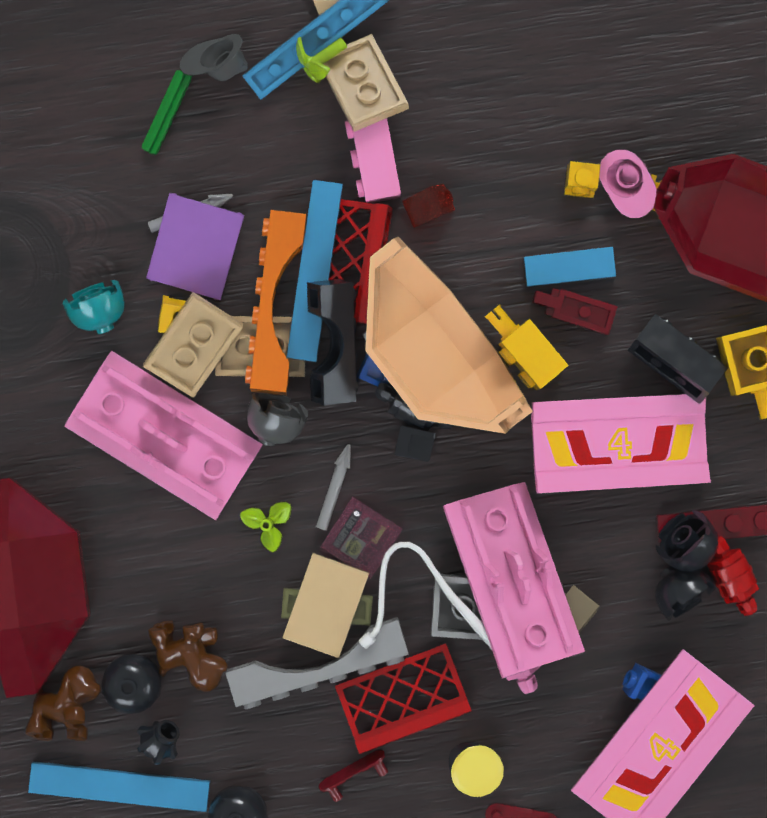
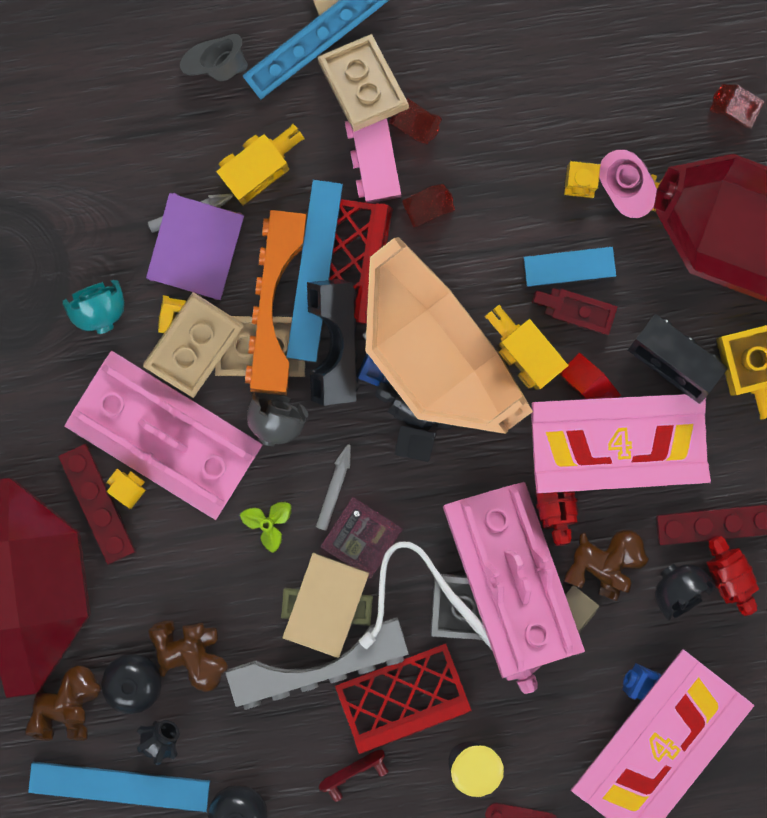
green axle [142,70,192,155] -> none
lime plant [296,37,347,84] -> none
black cylinder [656,510,718,572] -> none
none -> dark red plate [58,444,136,565]
none -> yellow plate [106,469,146,509]
none -> yellow brick [216,124,305,206]
none -> clear red bracket [389,98,442,144]
none -> red piece [536,491,578,546]
none -> red slope [559,353,621,400]
none -> reddish brown animal [563,530,649,601]
none -> clear red bracket [710,84,764,128]

